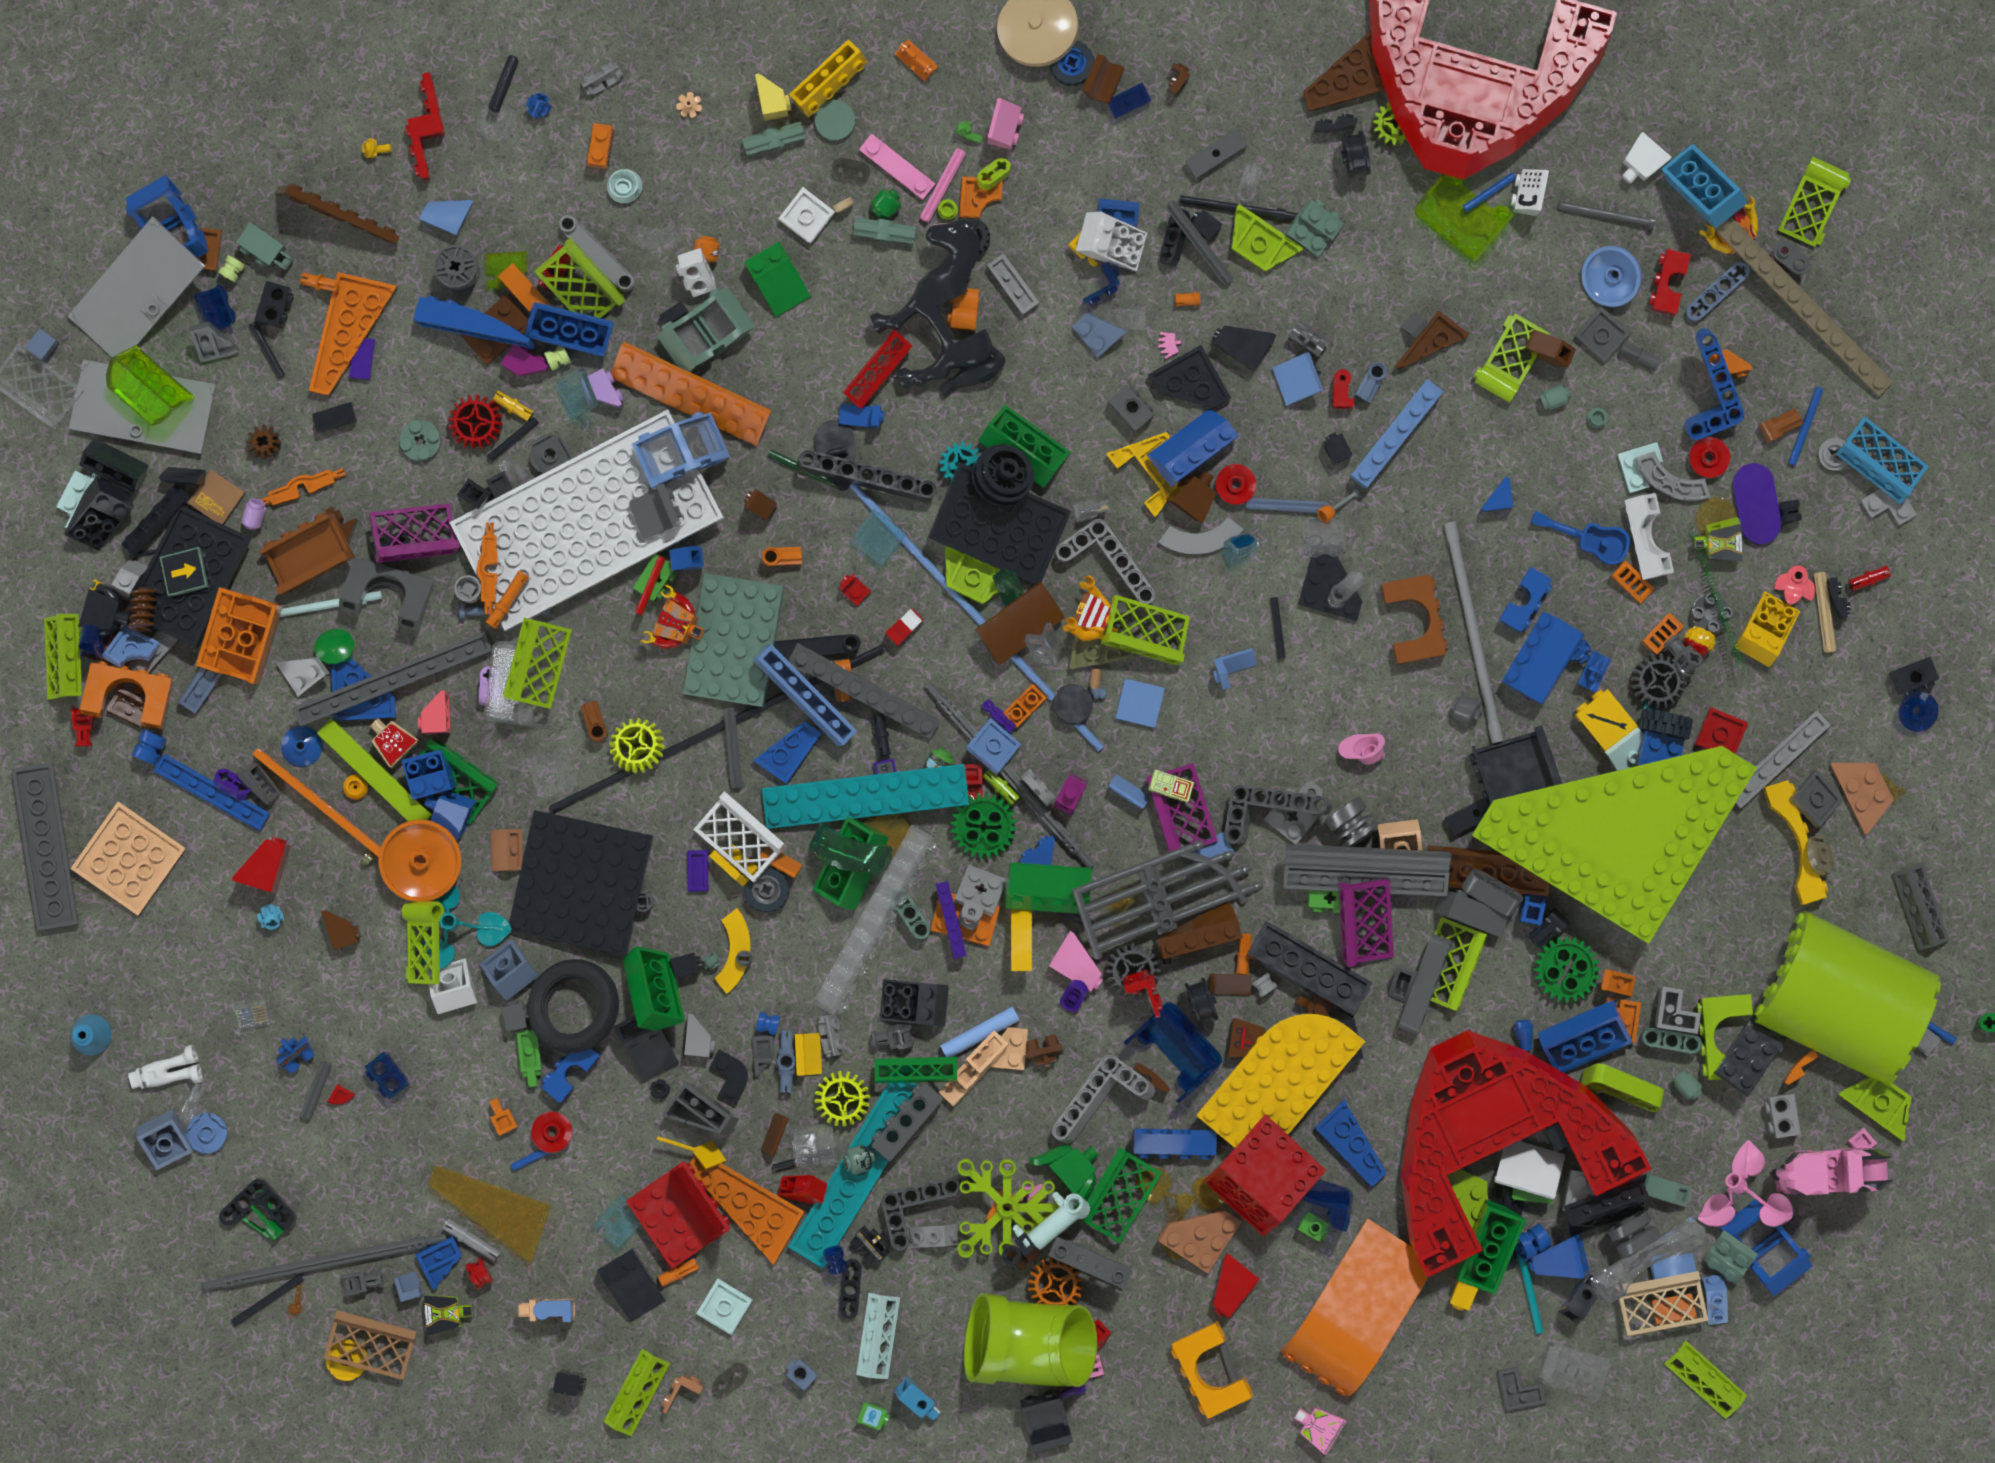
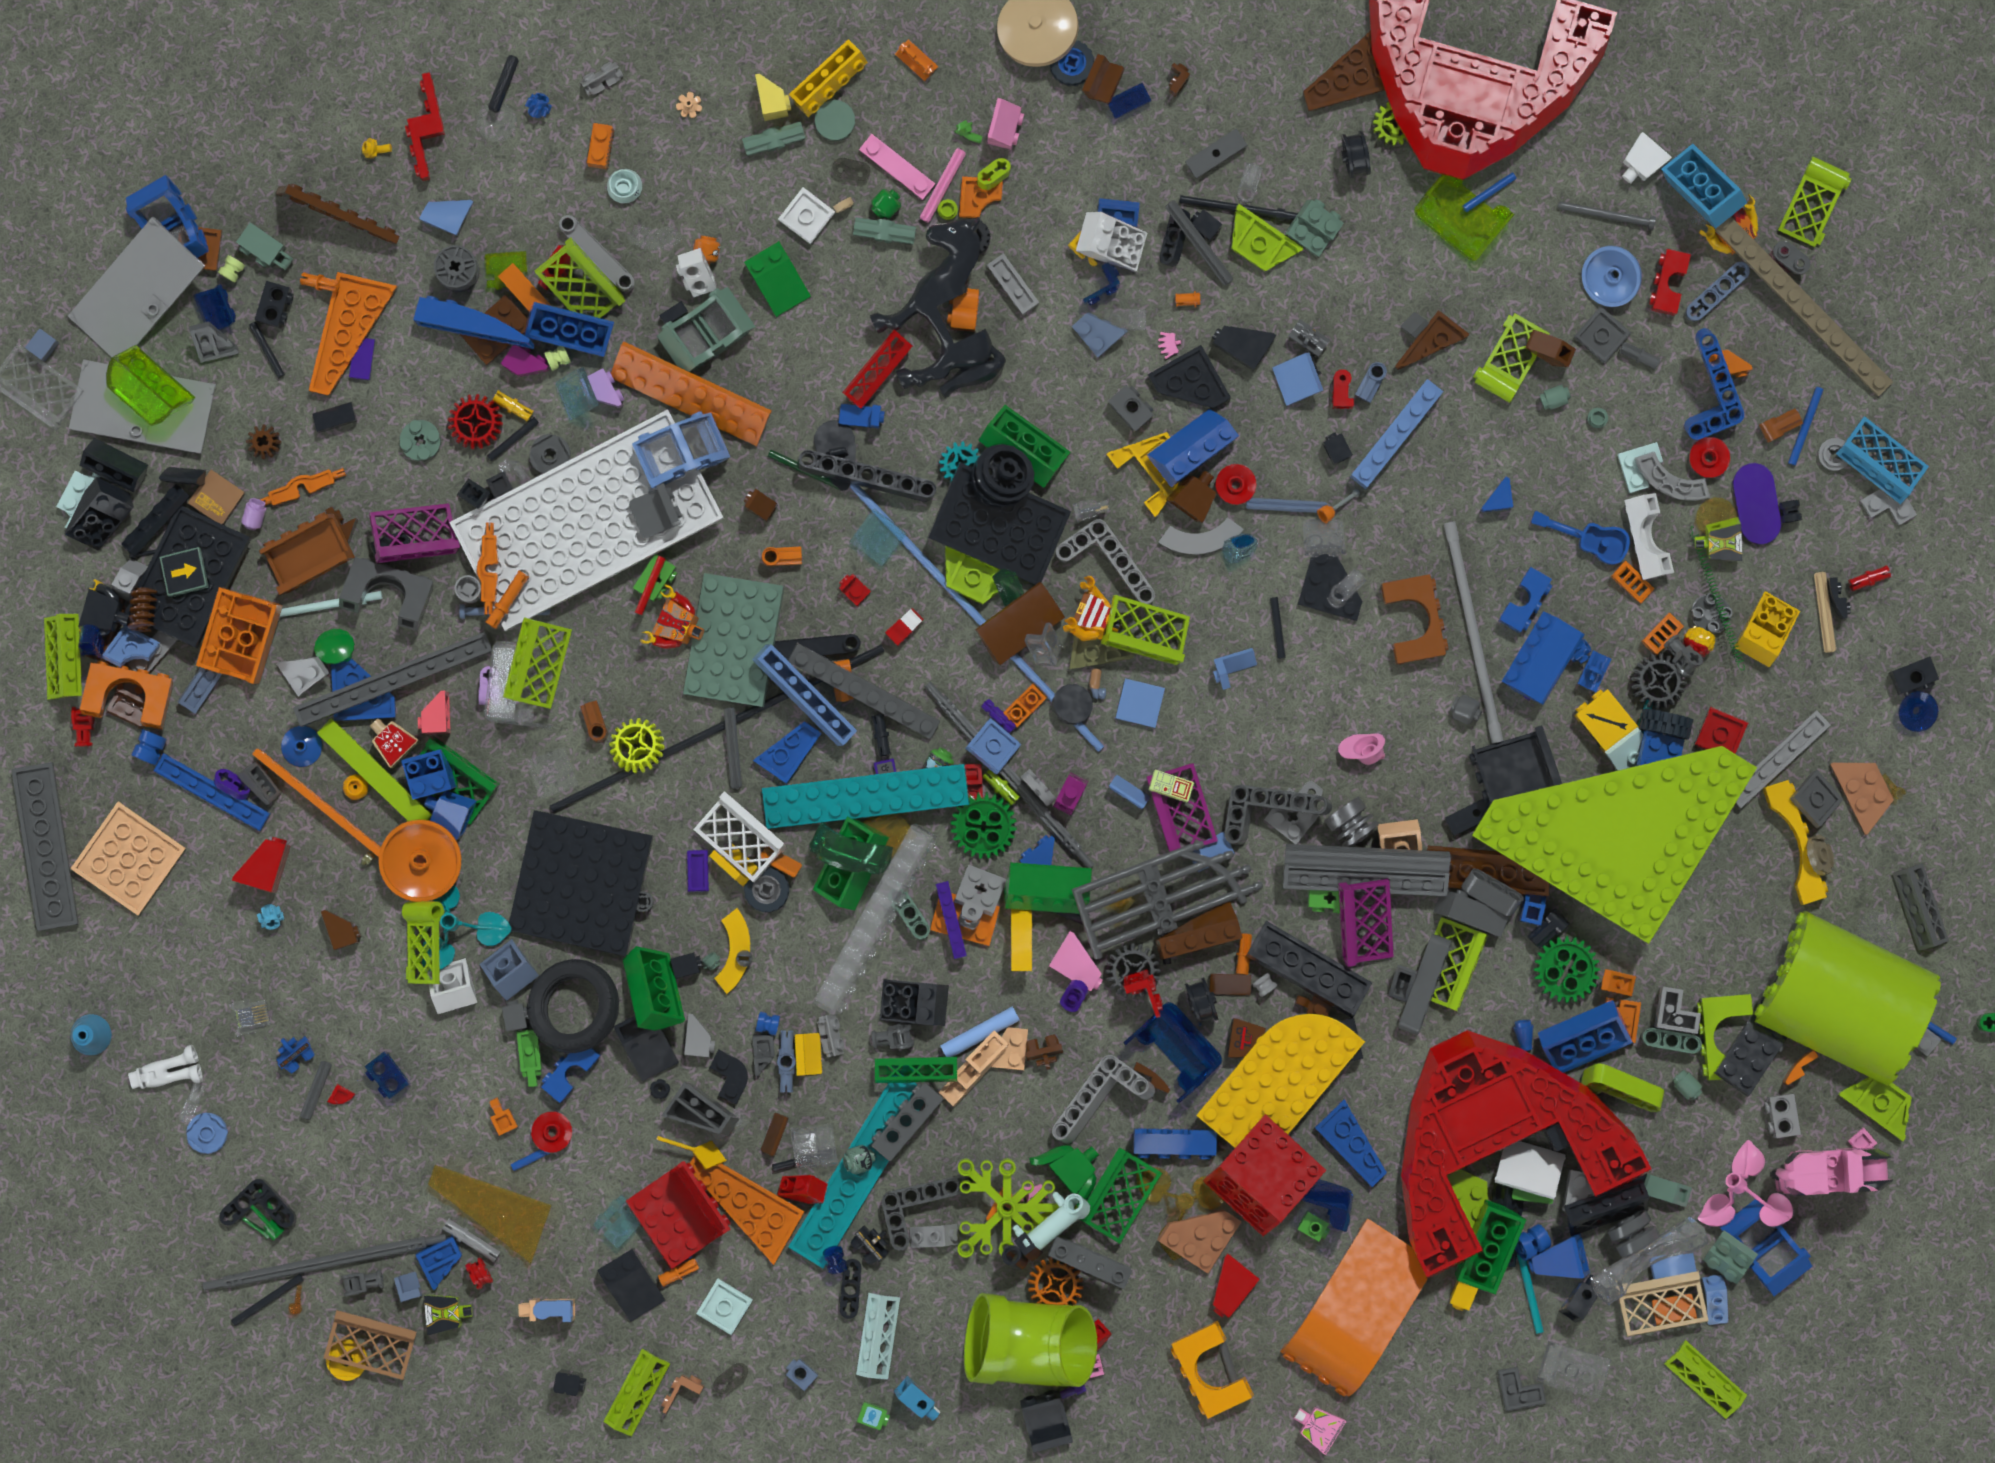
sand blue slope [136,1109,193,1170] -> none
nougat panel [490,829,523,871] -> none
blue slope [670,546,704,571] -> none
neon yellow gear [815,1071,870,1127] -> none
black slope [1314,114,1358,133] -> none
white slope [1510,169,1549,217] -> none
coral plate [1774,565,1815,605] -> none

